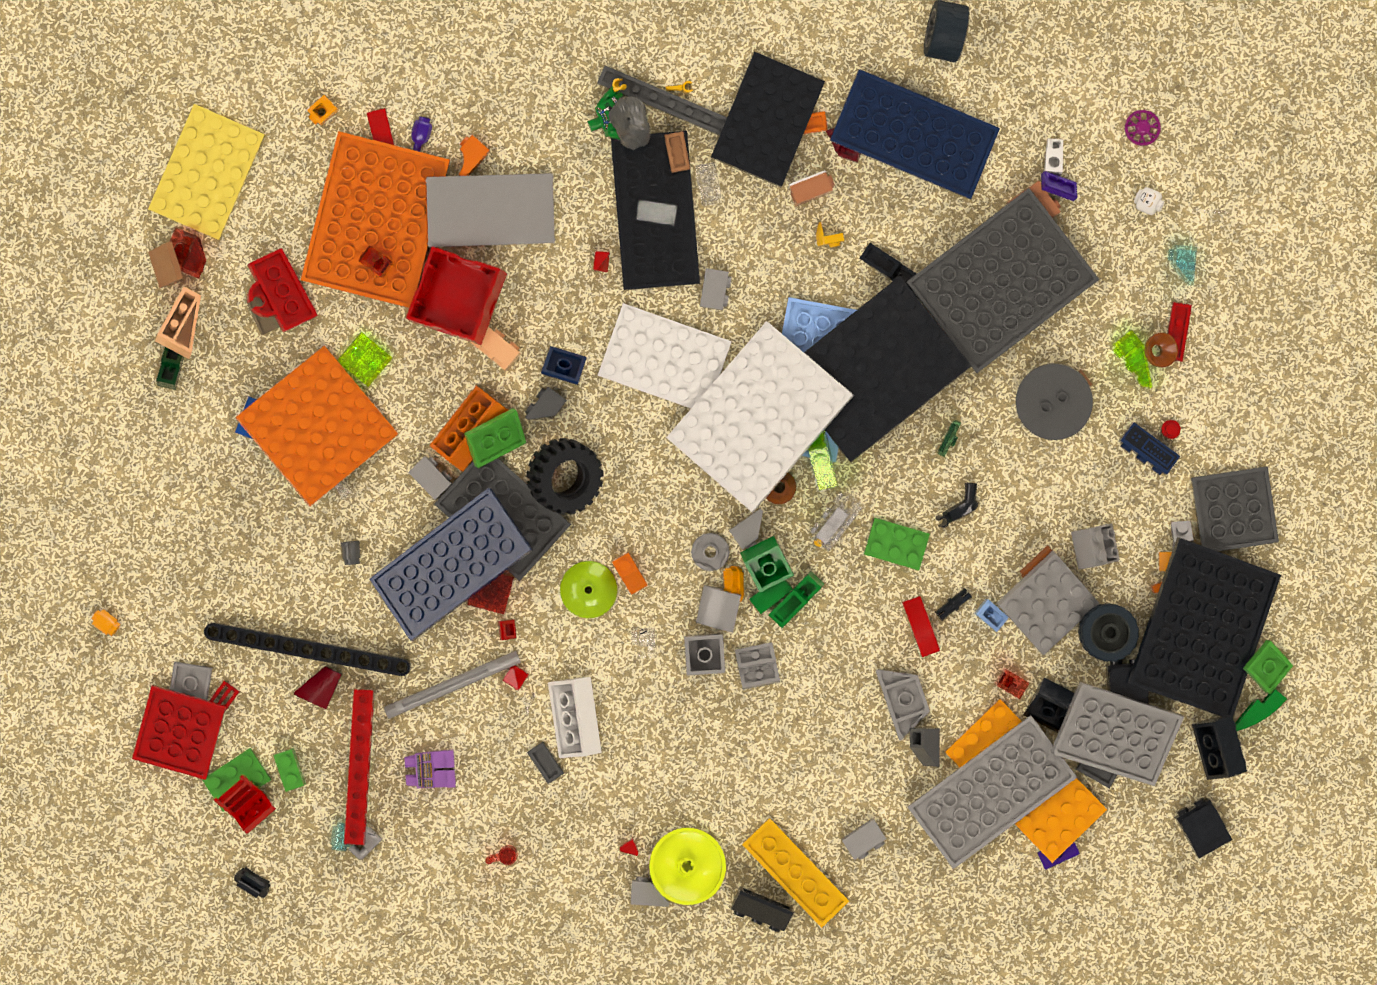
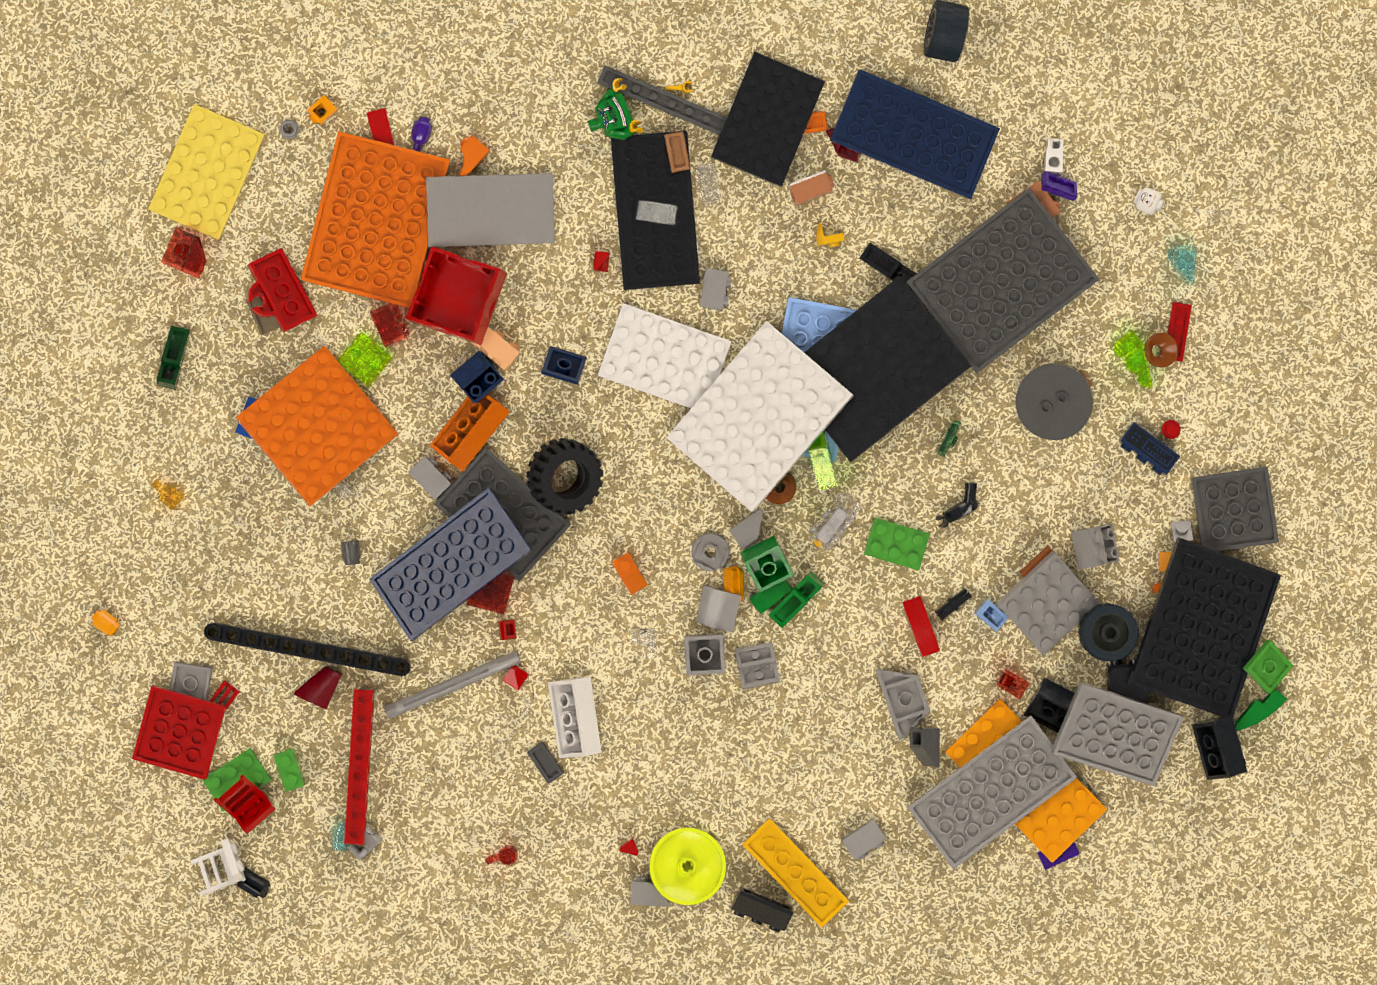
medium nougat tile [148,242,183,288] -> none
light nougat wedge [155,287,201,359] -> none
clear red slope [359,245,394,278] -> none
medium lavender hips [405,749,456,788] -> none
bright green plate [464,408,526,468] -> none
dark grey slope [525,387,567,420] -> none
lime dish [560,561,617,618] -> none
dark grey hair [609,96,651,150] -> none
dark grey tile [1076,763,1117,789] -> none
magenta wheel [1125,110,1161,146] -> none
black brick [1174,797,1232,858] -> none
none -> clear yellow plate [151,479,185,510]
none -> white plate [190,838,246,896]
none -> light grey plate [280,120,299,139]
none -> clear red brick [370,303,410,349]
none -> dark blue slope [450,350,504,404]

